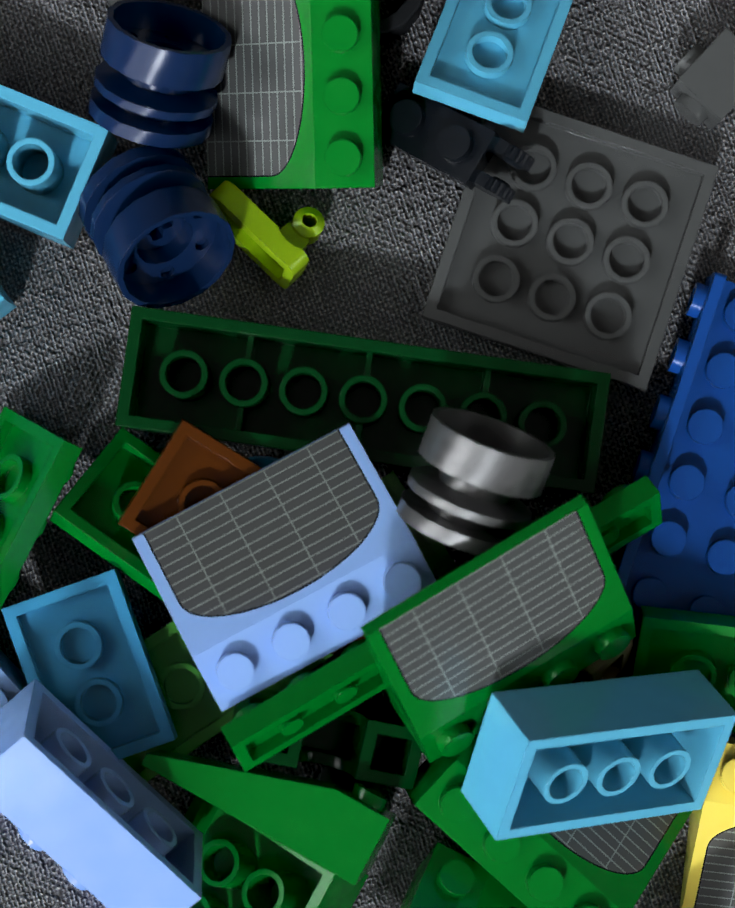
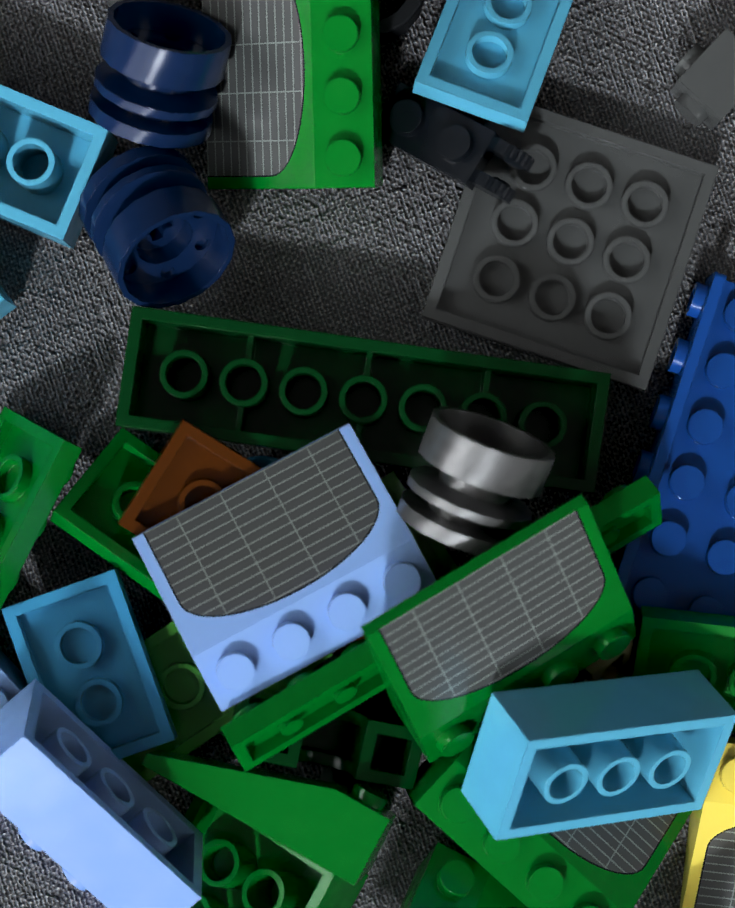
lime piece [209,180,325,289] -> none

